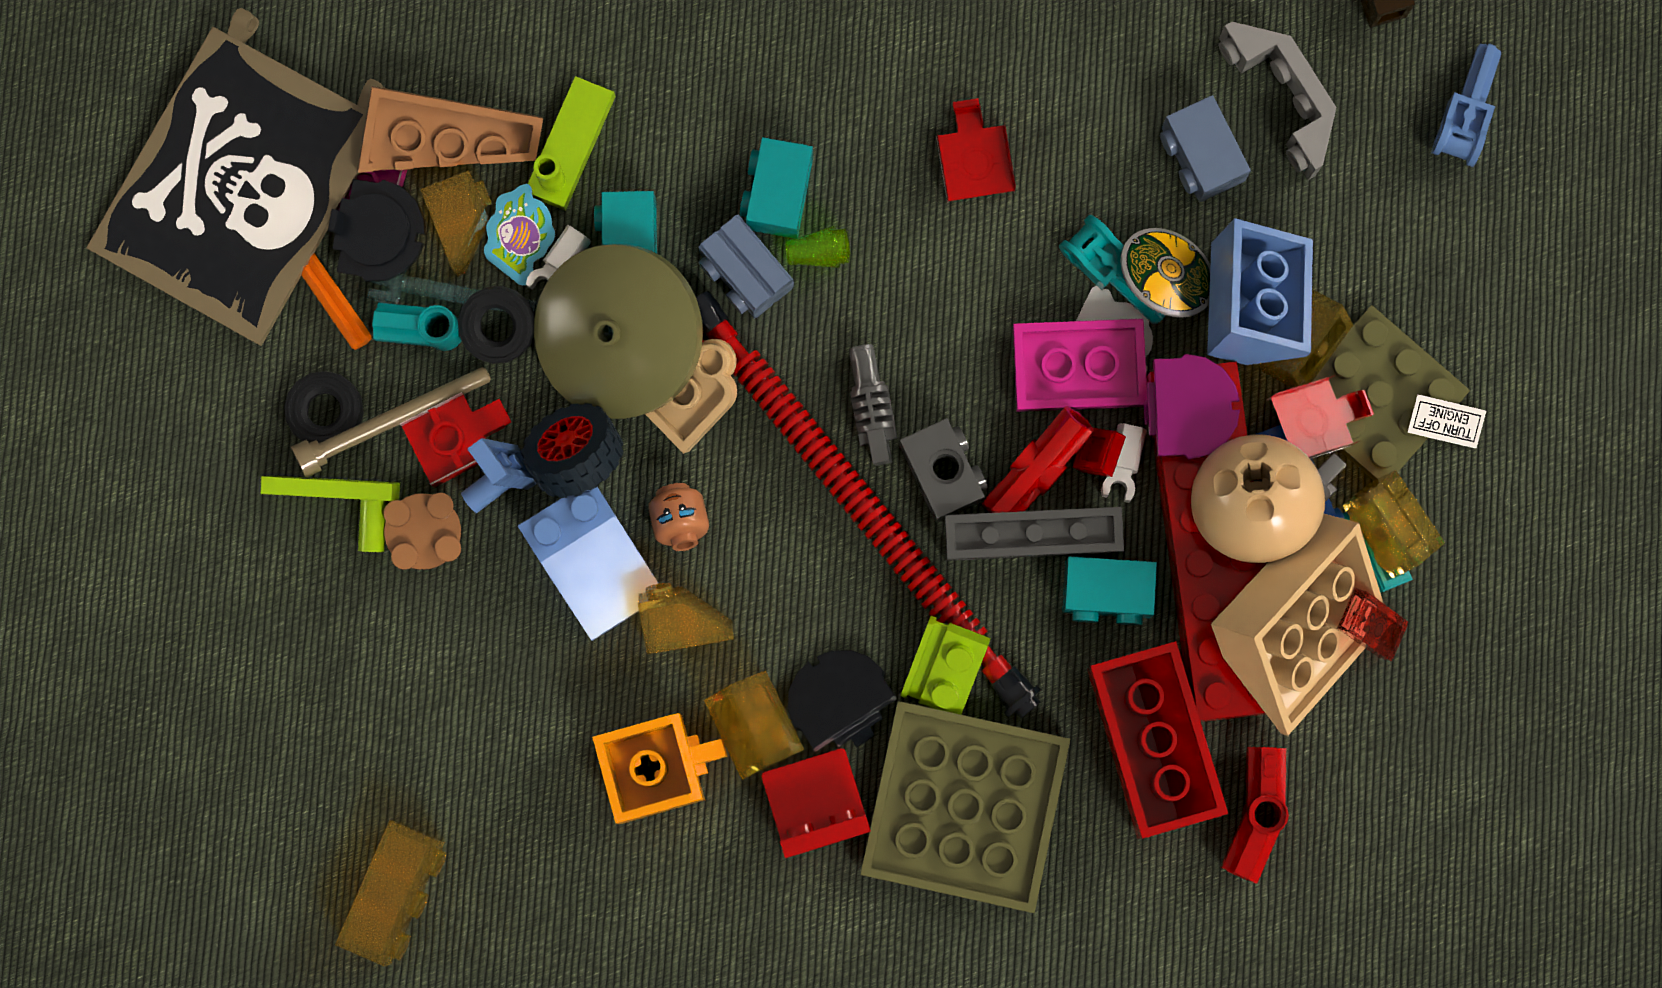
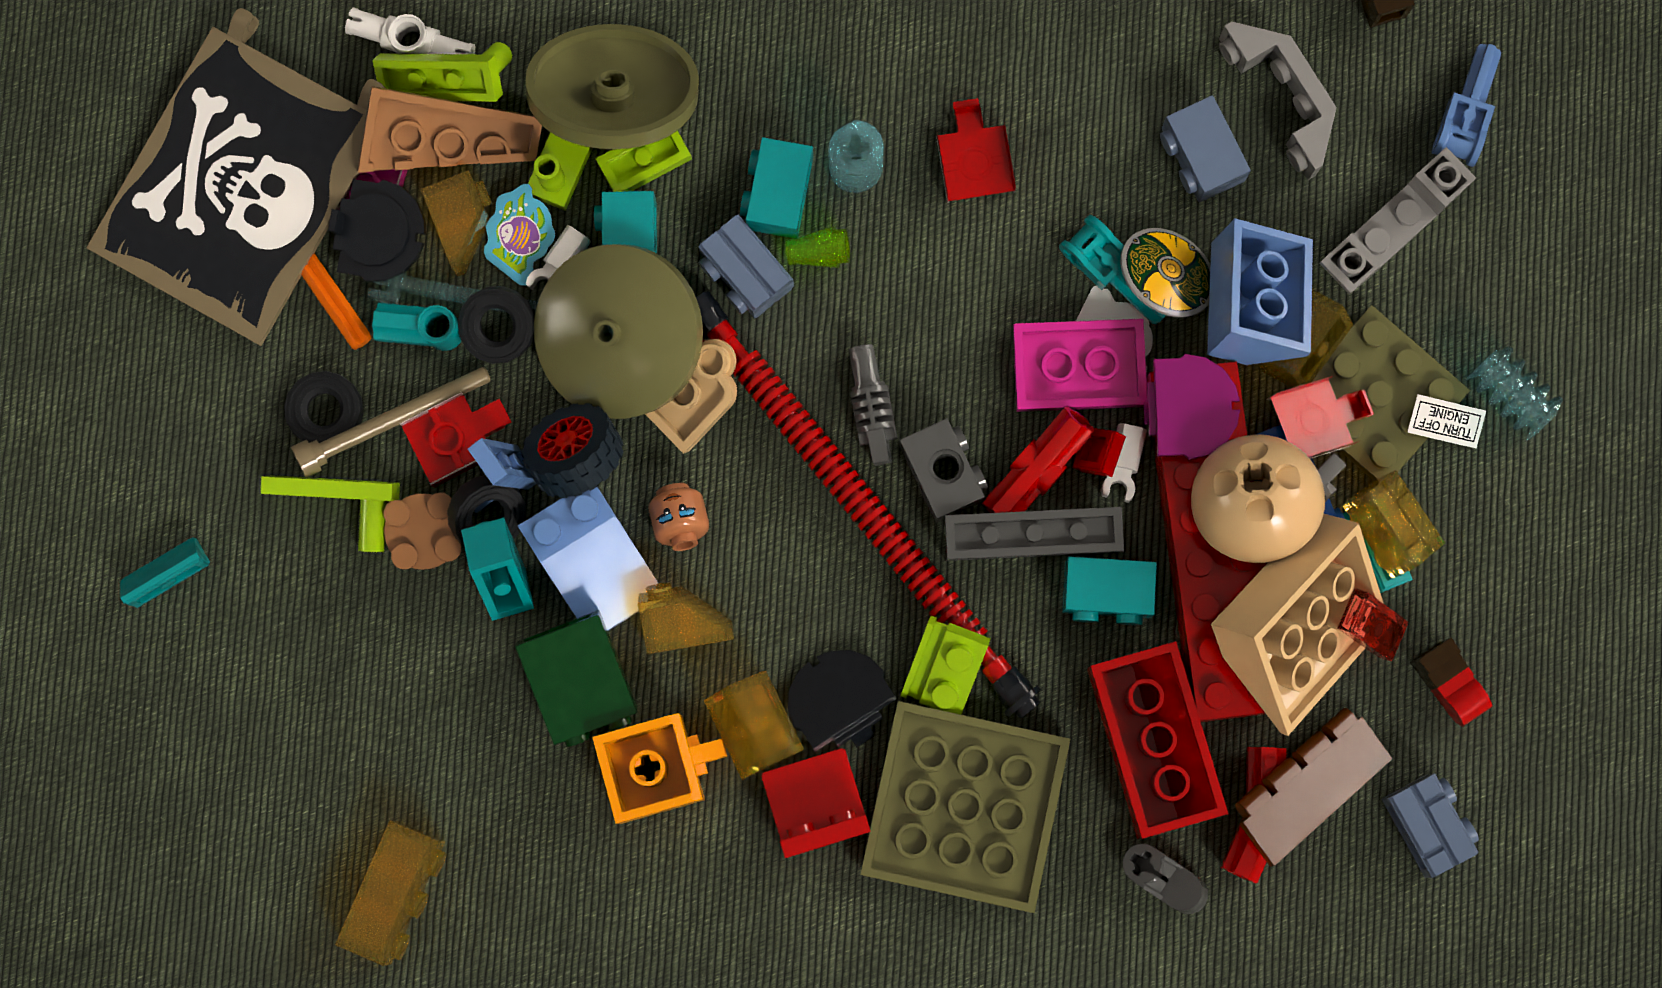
none -> teal slope [120,537,210,608]
none -> white pin [345,7,475,54]
none -> lime piece [372,42,512,102]
none -> black tyre [447,475,526,545]
none -> teal brick [461,517,534,621]
none -> dark green brick [515,610,637,747]
none -> olive dish [525,24,699,149]
none -> lime hinge [595,130,692,192]
none -> clear light blue piece [828,120,884,193]
none -> dark grey piece [1123,844,1208,914]
none -> windscreen [1235,708,1392,867]
none -> light grey slope [1319,147,1476,295]
none -> sand blue brick [1382,773,1479,878]
none -> leg [1410,637,1493,727]
none -> clear light blue piece [1464,346,1563,442]

